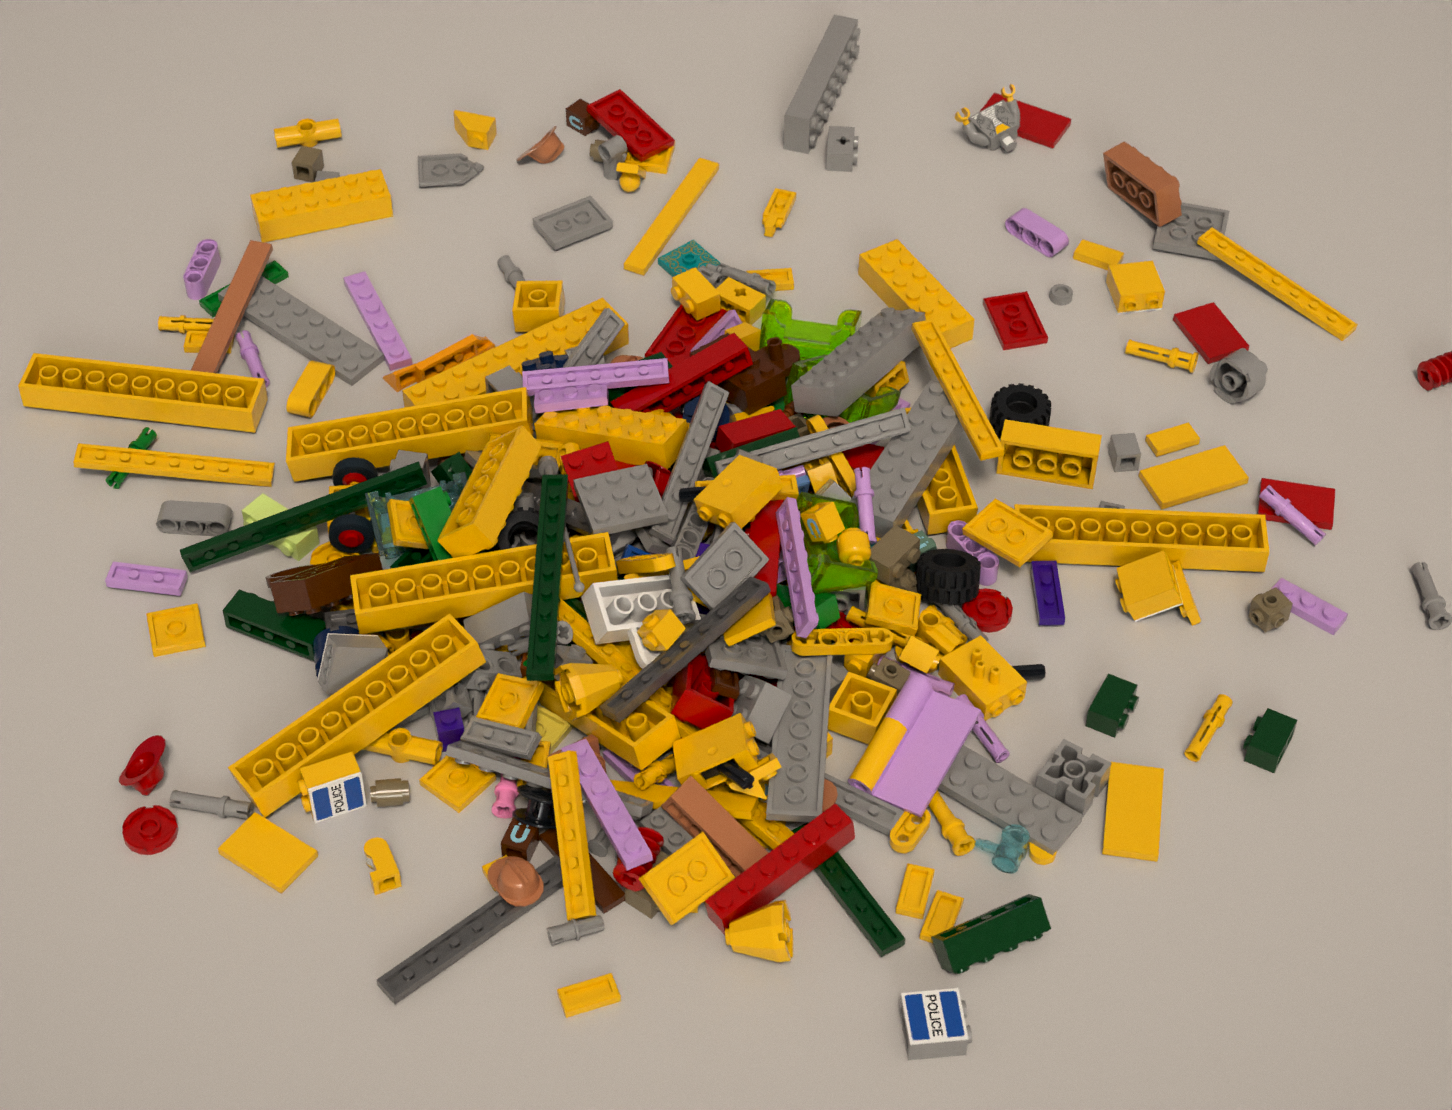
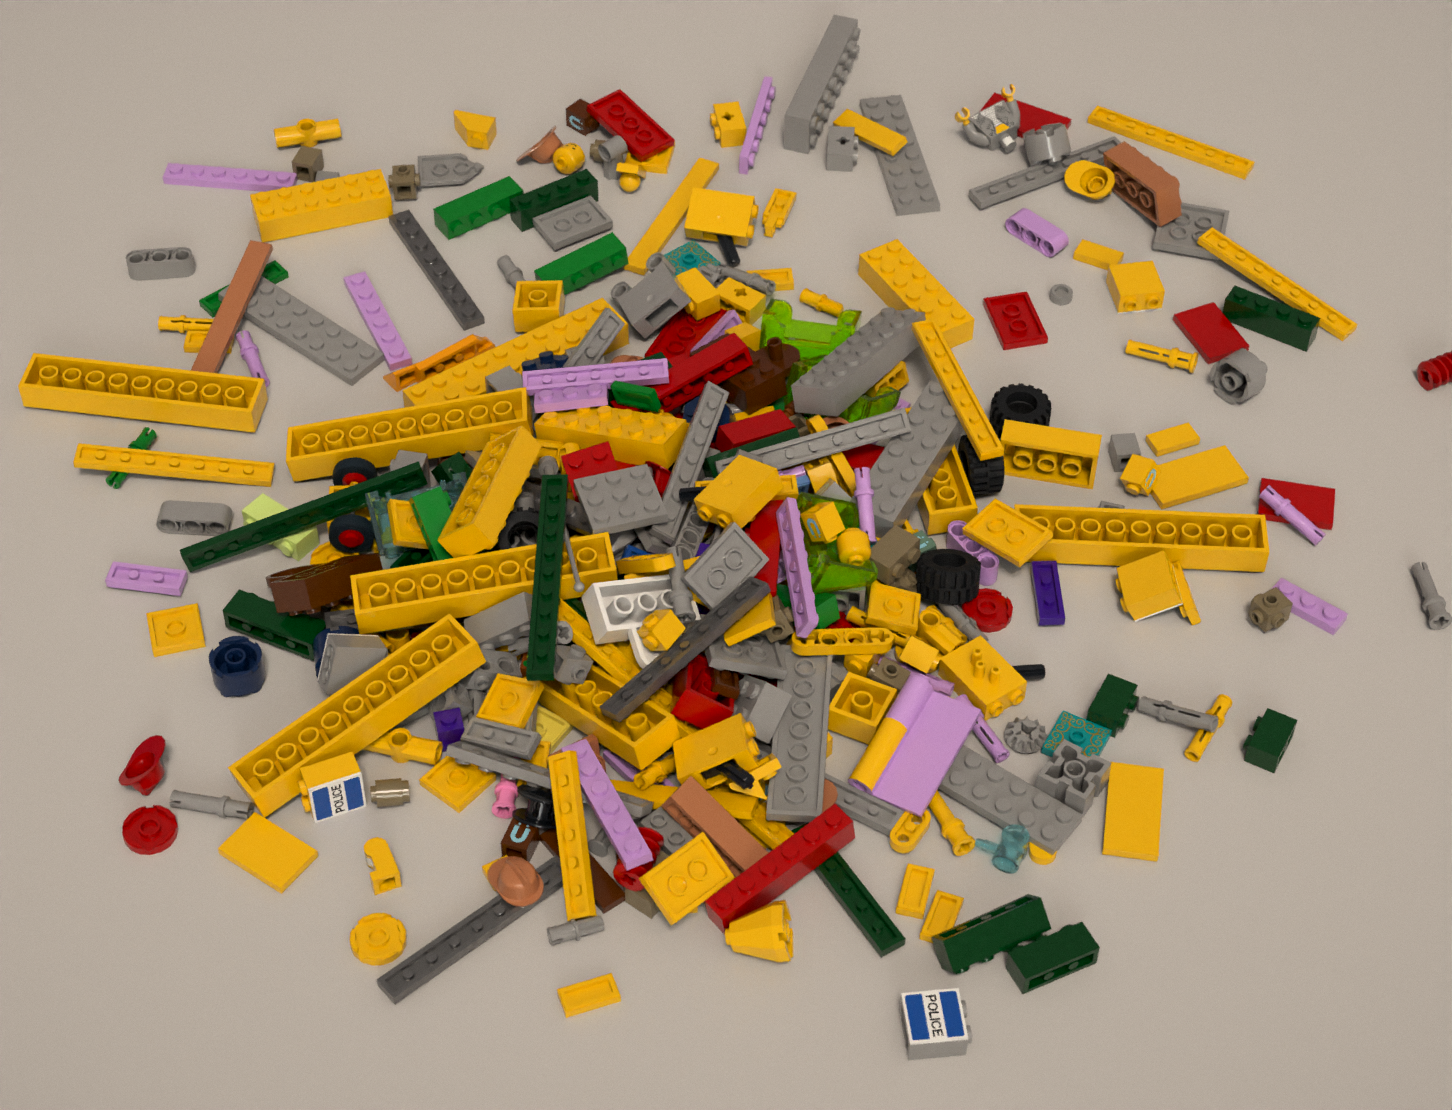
lavender beam [183,239,221,300] -> none
yellow beam [286,360,335,418] -> none
yellow cone [555,663,623,721] -> none
none -> light grey beam [125,247,195,281]
none -> lavender plate [163,163,298,191]
none -> dark blue brick [209,636,266,697]
none -> yellow tile [350,913,407,966]
none -> dark tan brick [388,165,421,200]
none -> flat silver plate [388,210,485,331]
none -> green brick [433,176,524,240]
none -> dark green brick [510,169,598,232]
none -> green brick [534,232,629,295]
none -> yellow head [553,143,585,174]
none -> light grey piece [610,252,692,338]
none -> green tile [610,380,661,412]
none -> yellow piece [684,187,759,267]
none -> yellow brick [710,101,747,148]
none -> lavender plate [739,76,776,175]
none -> yellow axle [799,288,844,317]
none -> yellow tile [833,109,907,156]
none -> light grey plate [859,95,940,216]
none -> black tyre [958,435,1005,496]
none -> light grey plate [969,136,1121,209]
none -> light grey gear [1004,716,1047,753]
none -> dark green brick [1006,922,1100,994]
none -> light grey brick [1023,123,1071,165]
none -> teal plate [1041,710,1112,758]
none -> yellow piece [1064,160,1115,200]
none -> yellow tile [1087,105,1255,180]
none -> yellow brick [1120,454,1161,496]
none -> light grey pin [1138,696,1218,733]
none -> dark green brick [1222,285,1320,352]

